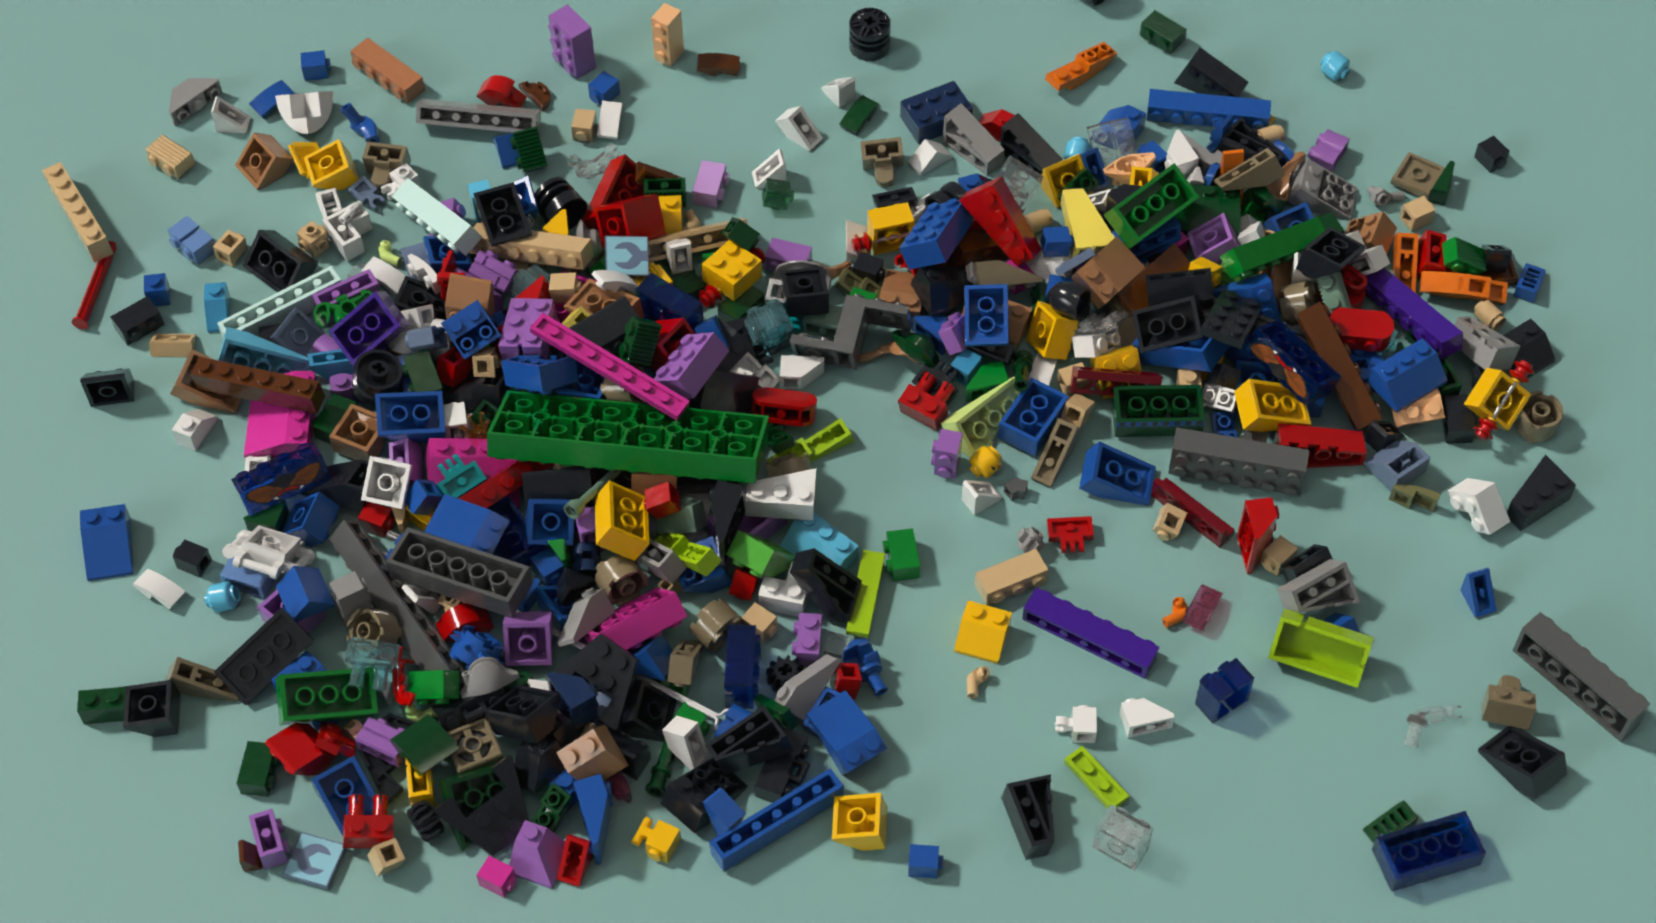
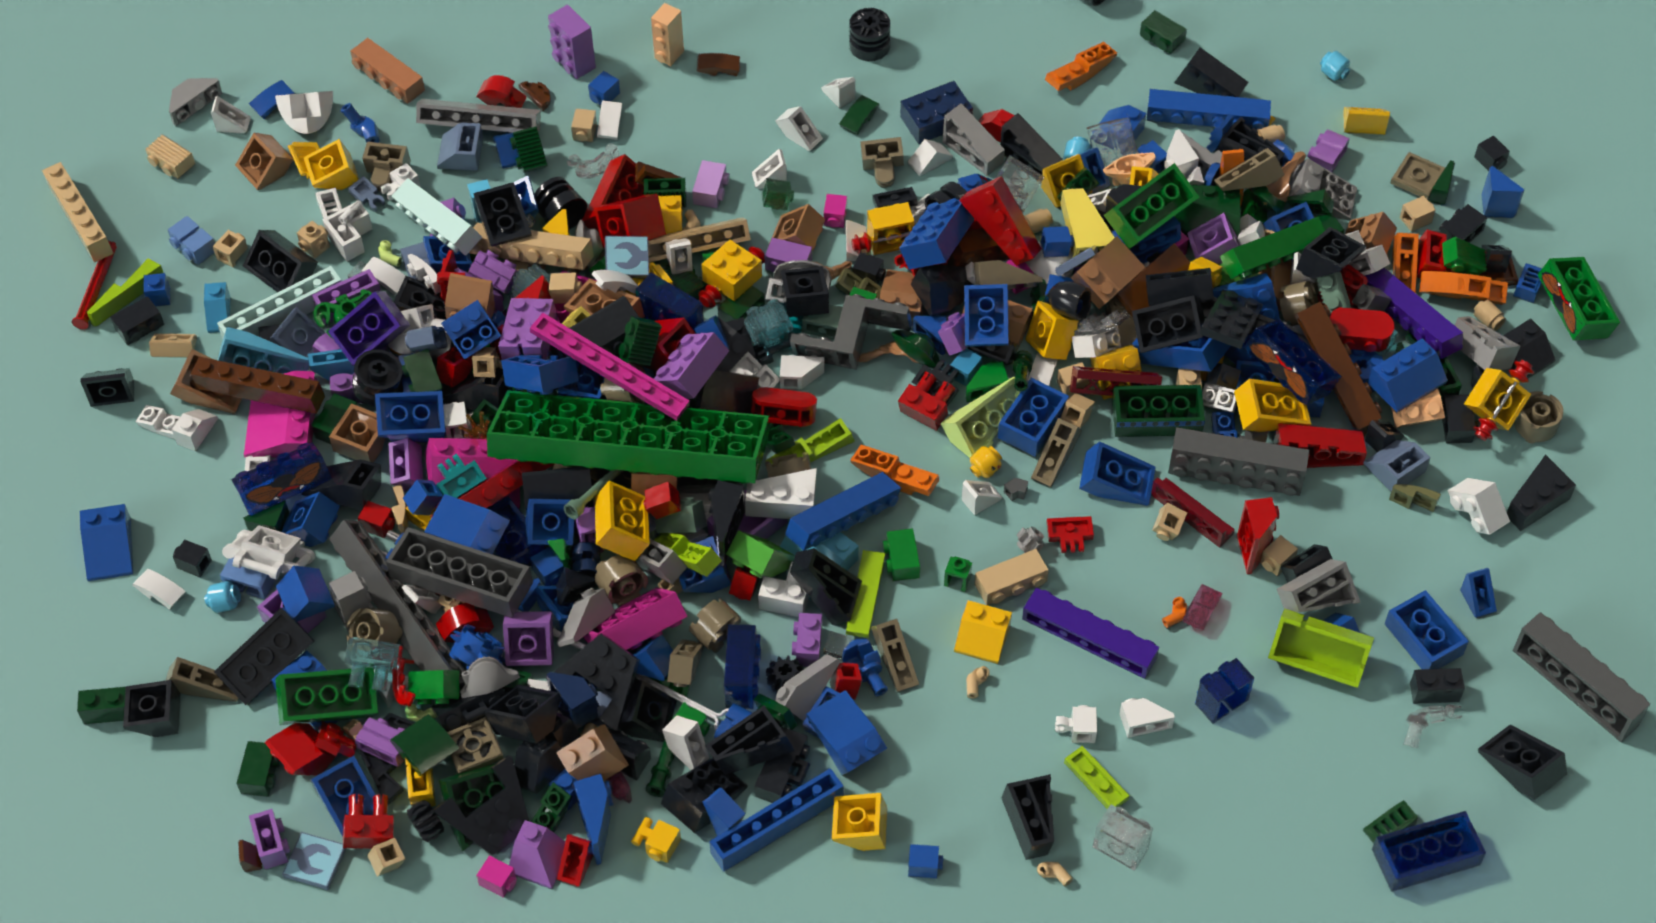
blue brick [301,50,331,81] -> none
white slope [361,456,413,509] -> none
dark green brick [721,217,760,251] -> none
tan brick [741,602,778,643] -> none
medium lavender brick [931,429,963,479] -> none
light grey piece [1367,186,1405,206] -> none
dark tan brick [1482,675,1536,730] -> none
none -> lime slope [87,258,164,327]
none -> white slope [135,405,180,439]
none -> sand blue slope [437,123,483,171]
none -> medium nougat slope [768,204,825,251]
none -> blue brick [785,472,901,551]
none -> dark pink brick [824,194,847,228]
none -> orange slope [850,444,940,496]
none -> dark tan slope [871,619,919,692]
none -> green window [944,556,972,592]
none -> tan arm [1037,862,1073,887]
none -> dark green slope [1287,189,1334,214]
none -> yellow slope [1344,107,1390,135]
none -> dark grey brick [1352,284,1392,311]
none -> blue brick [1385,590,1469,669]
none -> black brick [1410,668,1465,704]
none -> black brick [1439,204,1487,243]
none -> blue slope [1481,166,1525,218]
none -> green brick [1538,257,1620,341]

